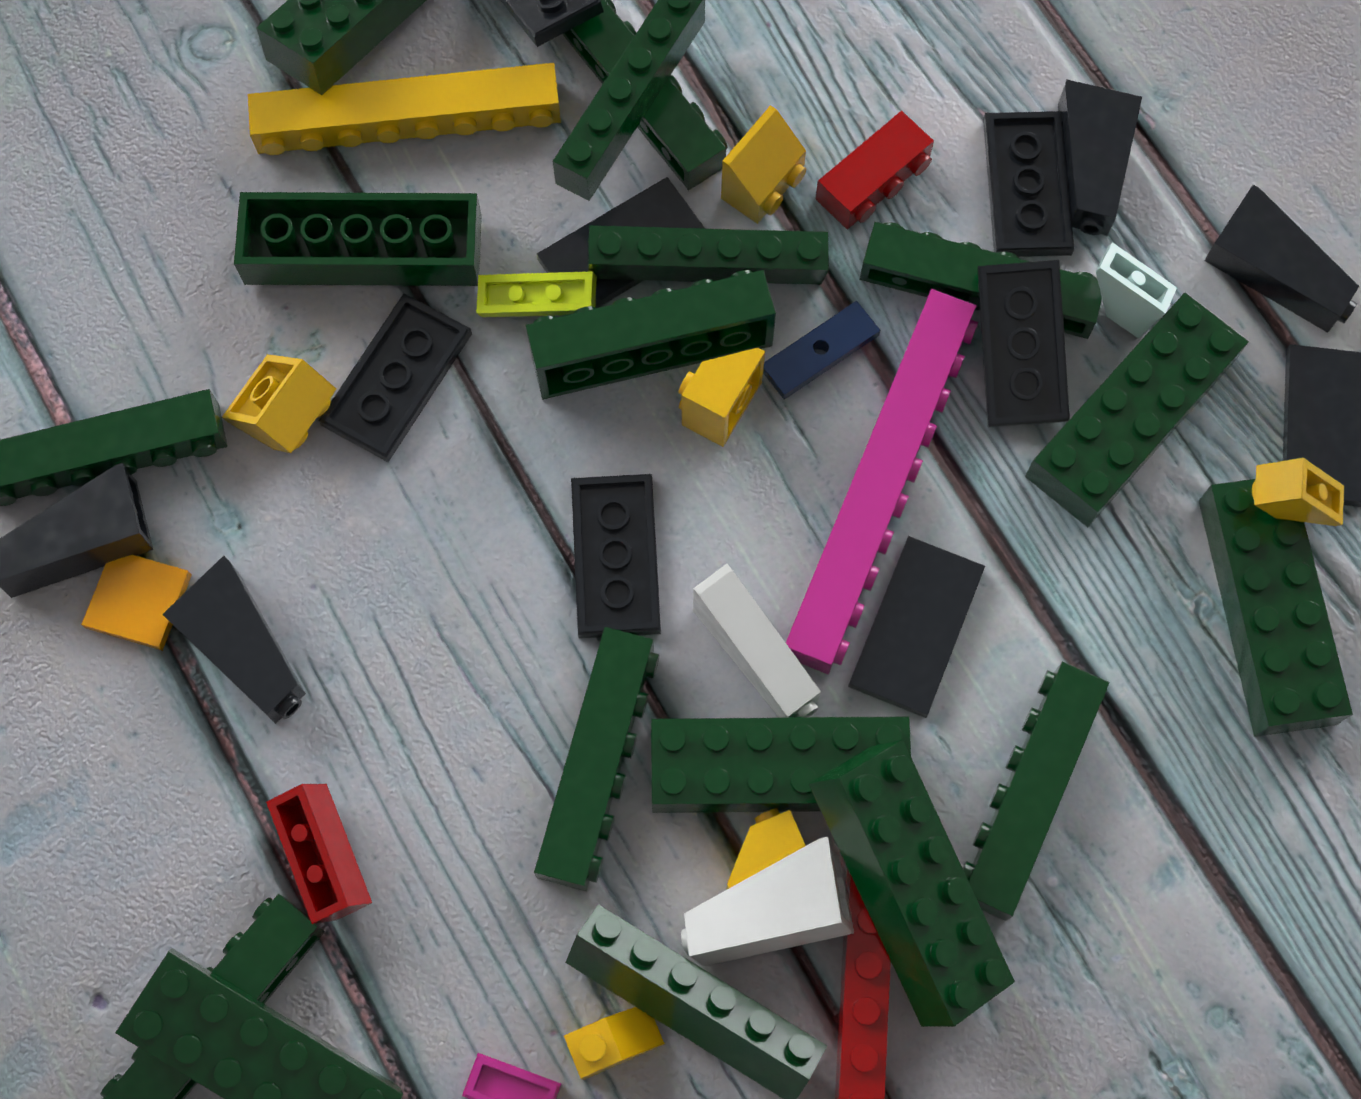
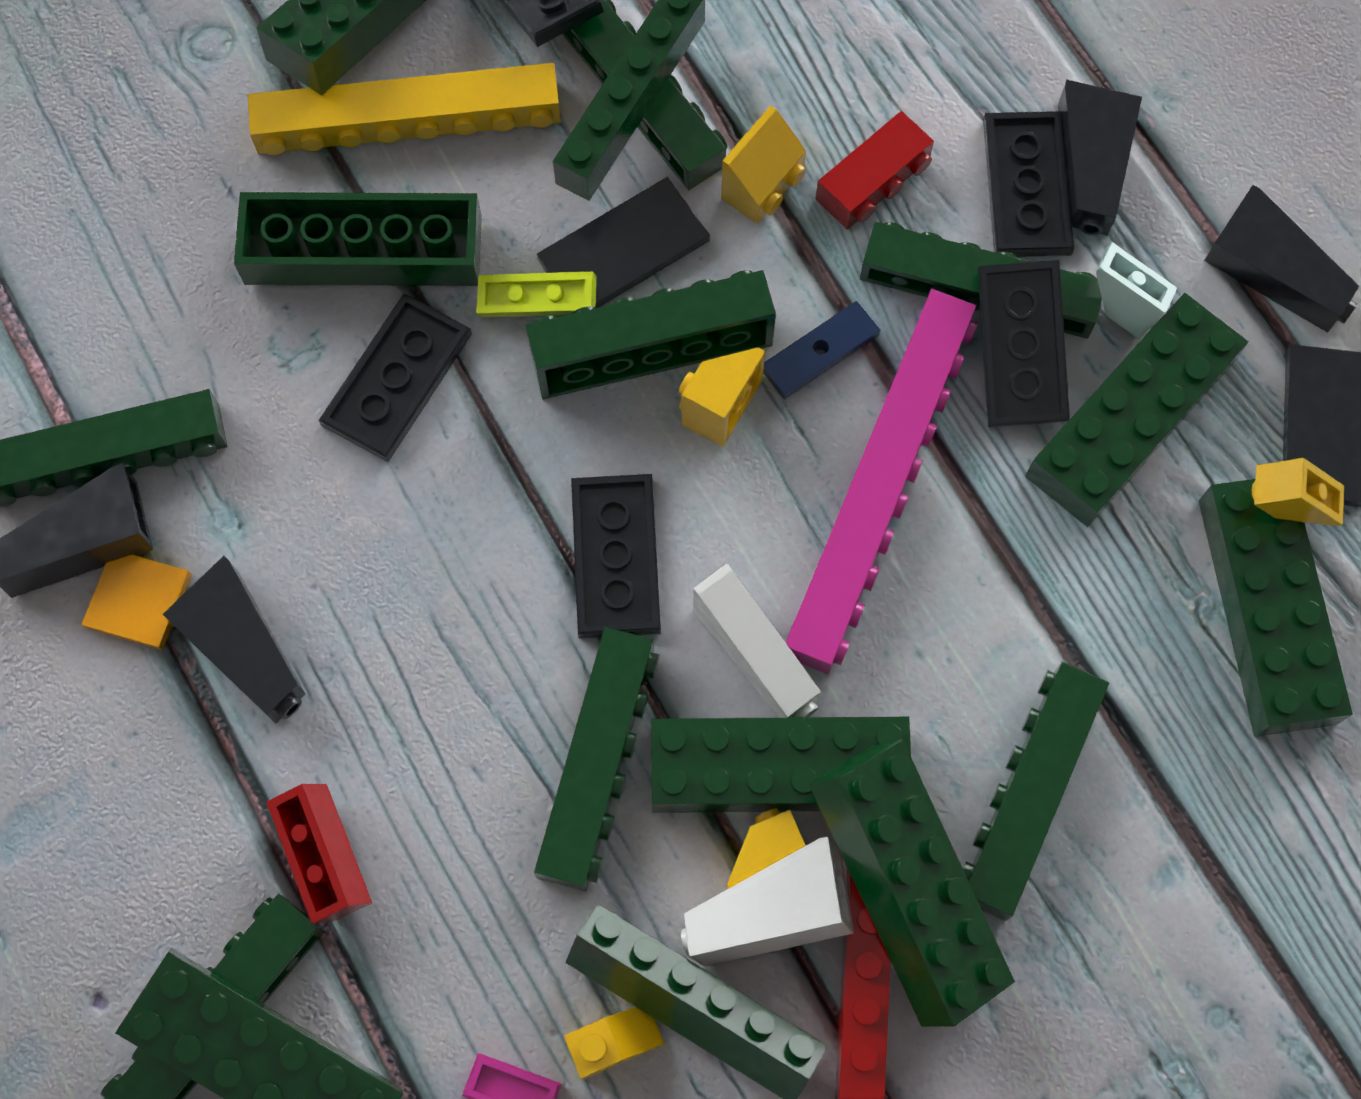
yellow slope [222,354,337,453] -> none
dark green brick [588,225,829,285] -> none
black tile [848,536,985,718] -> none

